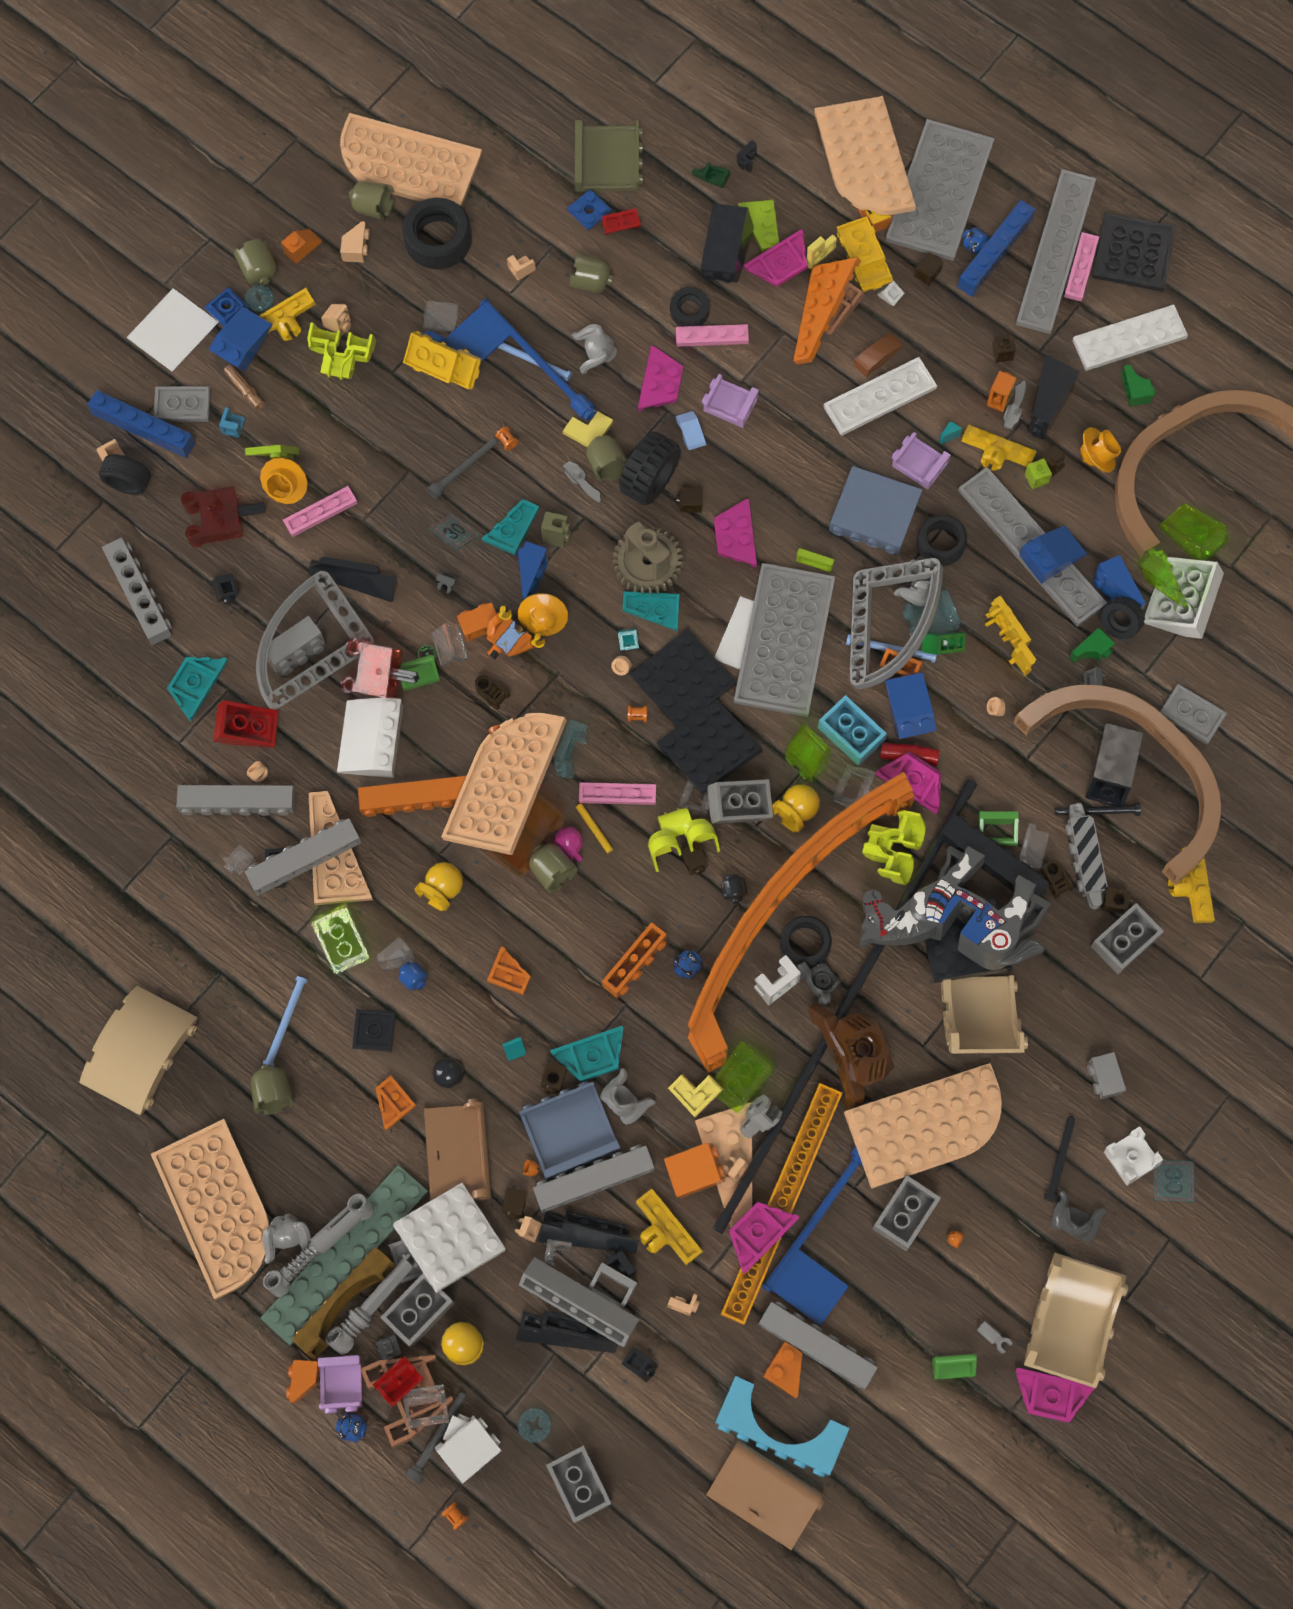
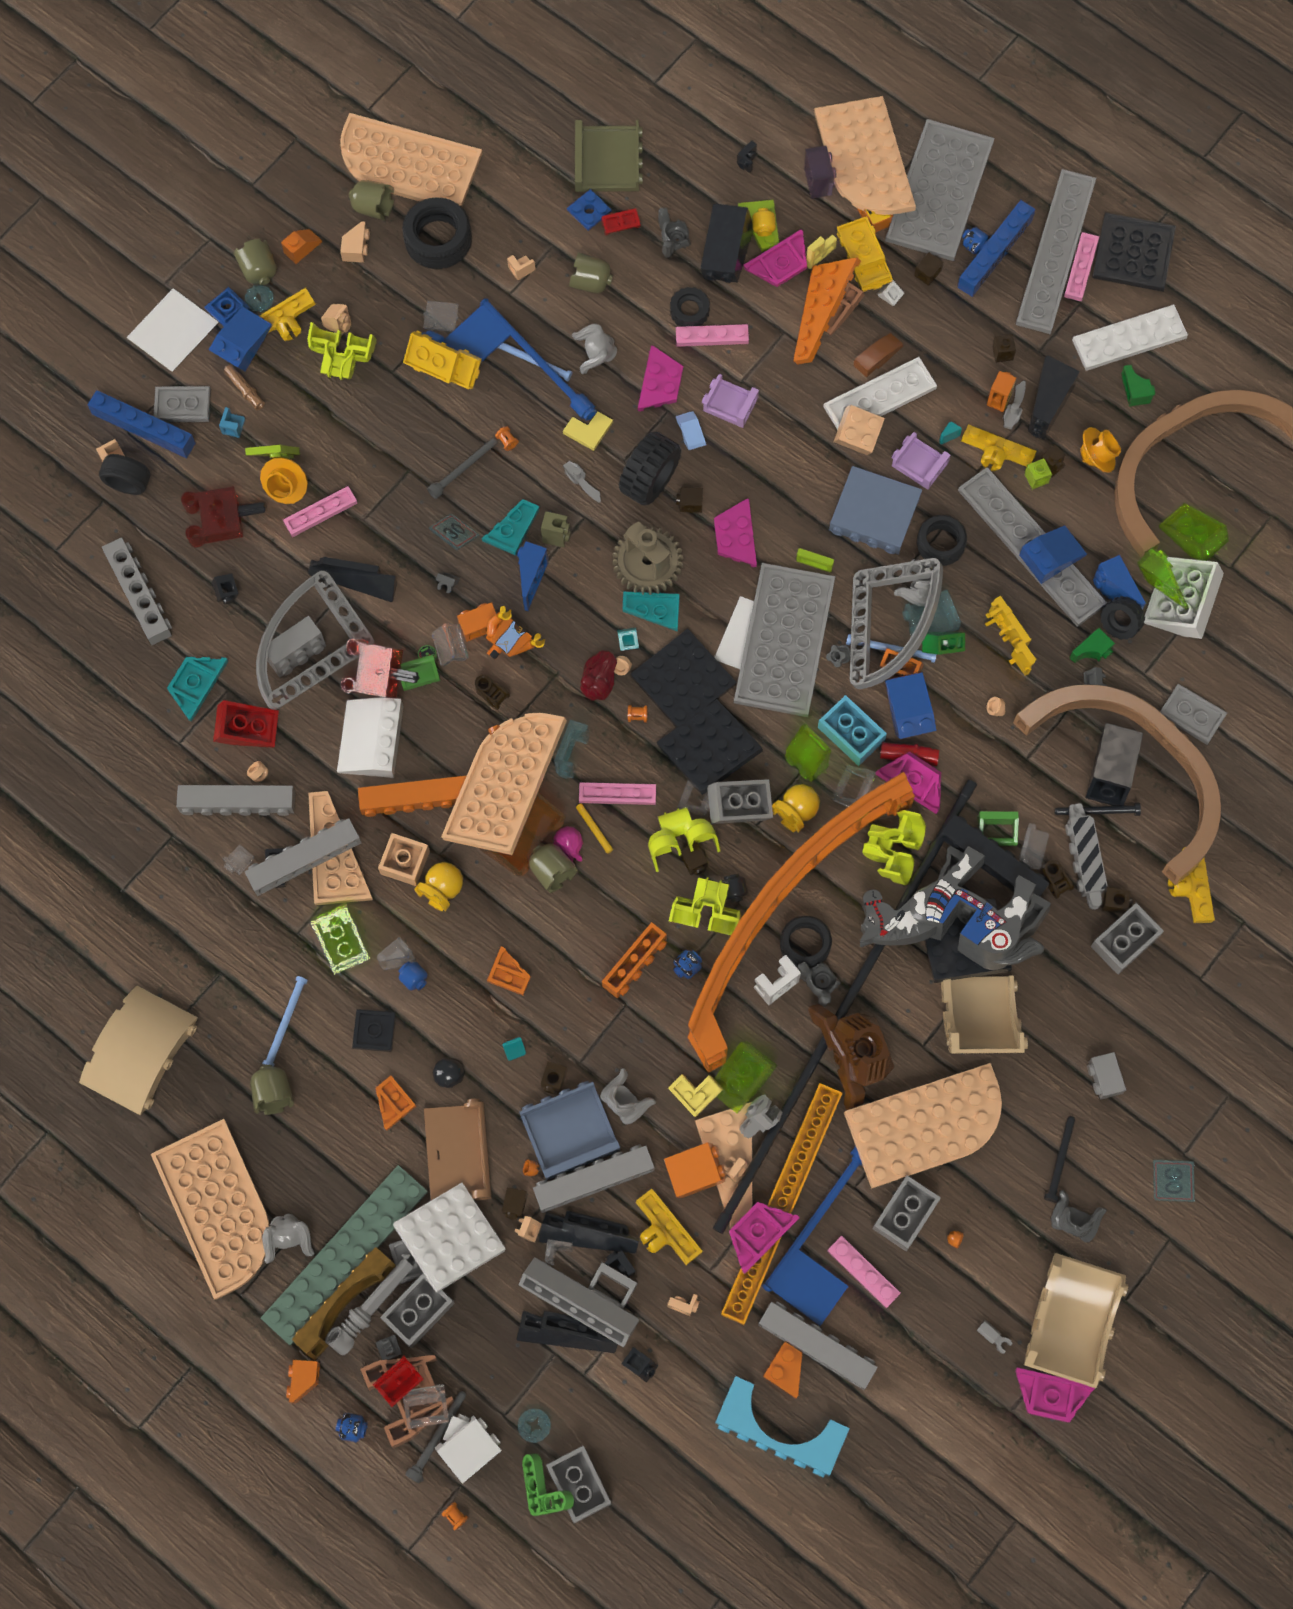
light grey piece [263,1194,374,1297] -> none
lavender panel [318,1355,363,1413] -> none
yellow tile [441,1322,484,1365] -> none
light orange helmet [518,593,568,636] -> none
teal wing [551,1026,623,1082] -> none
olive cylinder [586,435,628,482] -> none
dark green slope [692,163,731,188] -> none
medium nougat door [706,1440,826,1550] -> none
bright green tile [932,1354,977,1380] -> none
white panel [1104,1126,1163,1186] -> none
none -> light nougat brick [378,833,430,886]
none -> bright green beam [522,1453,574,1516]
none -> dark red hair [580,650,617,701]
none -> dark grey hair [658,207,691,258]
none -> neon yellow piece [669,877,741,935]
none -> yellow head [752,208,776,237]
none -> clear purple brick [804,145,836,199]
none -> dark grey brick [826,645,851,668]
none -> bright pink plate [827,1236,900,1308]
none -> light nougat brick [834,405,885,455]

